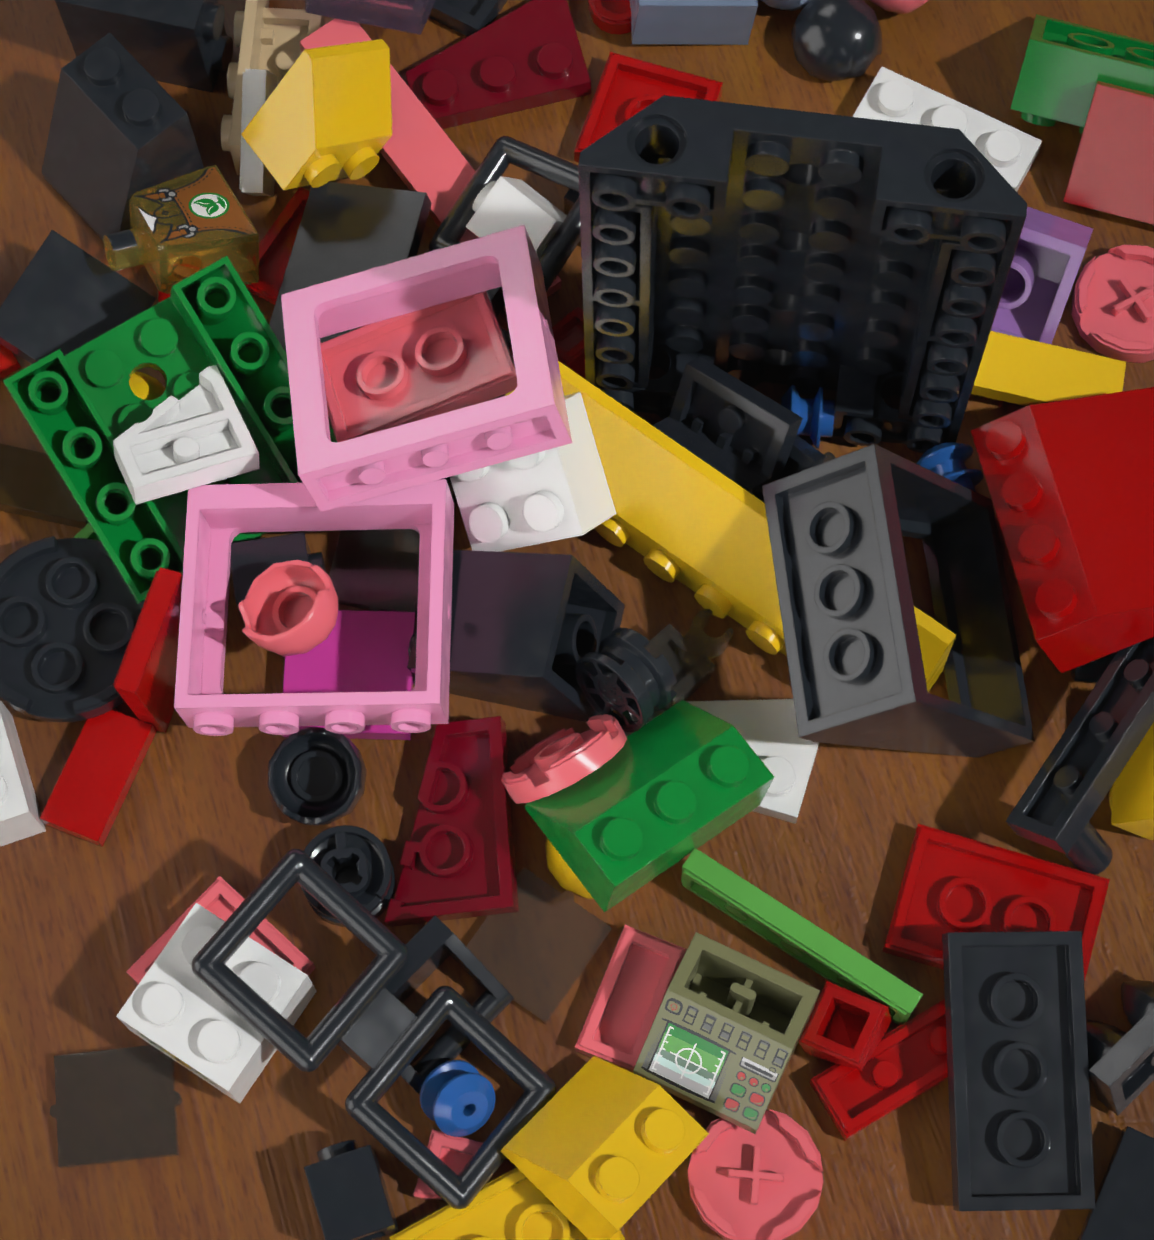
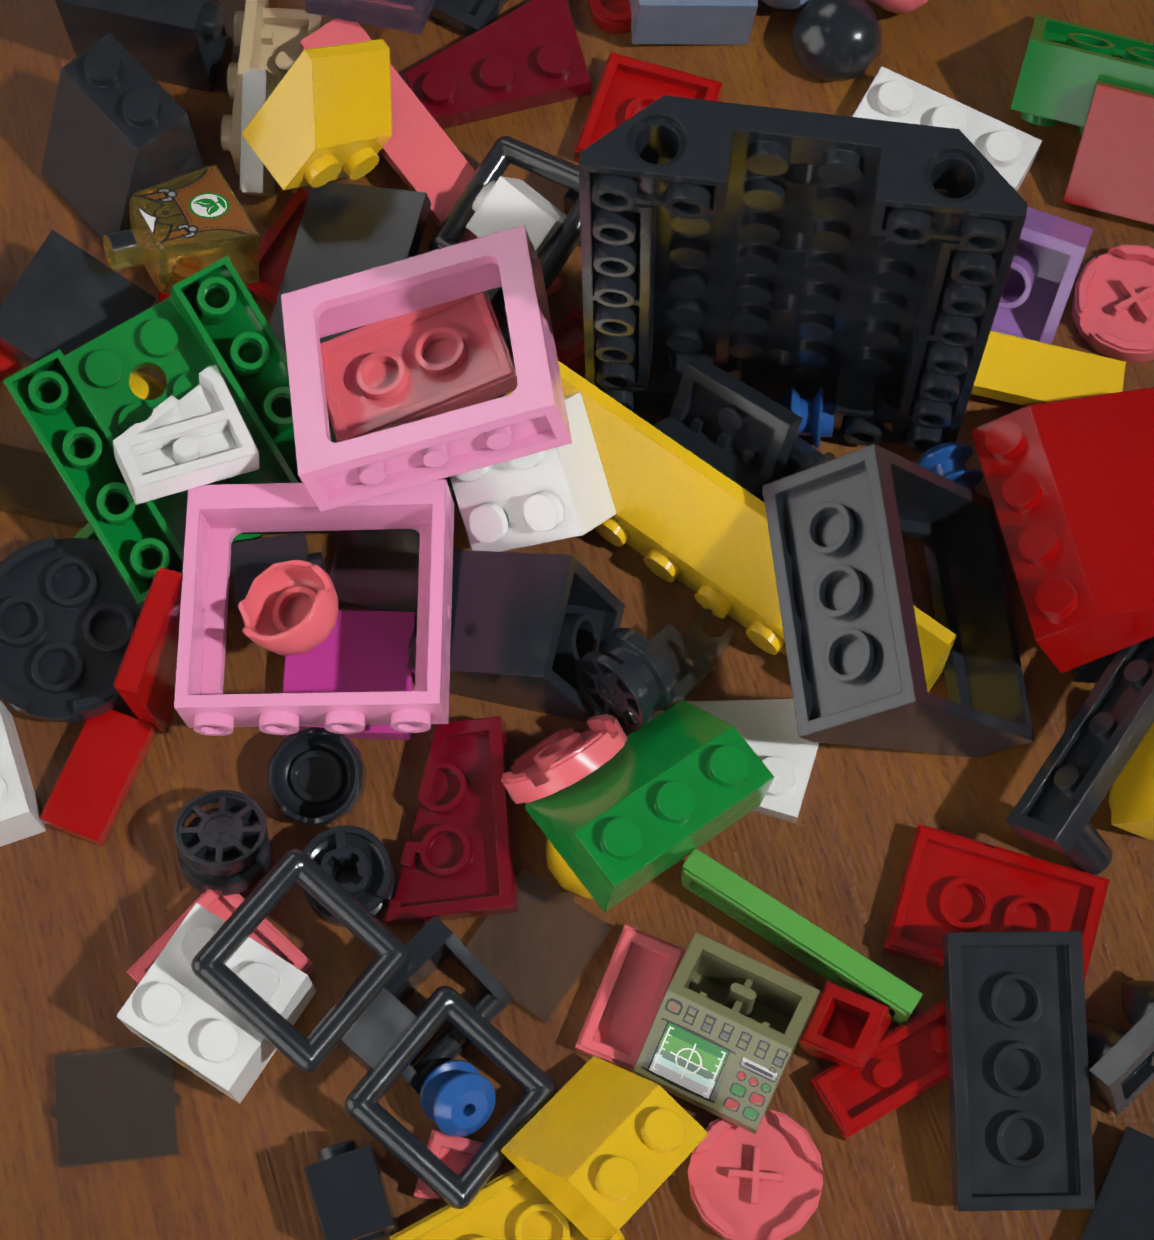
none -> black wheel [174,790,271,896]

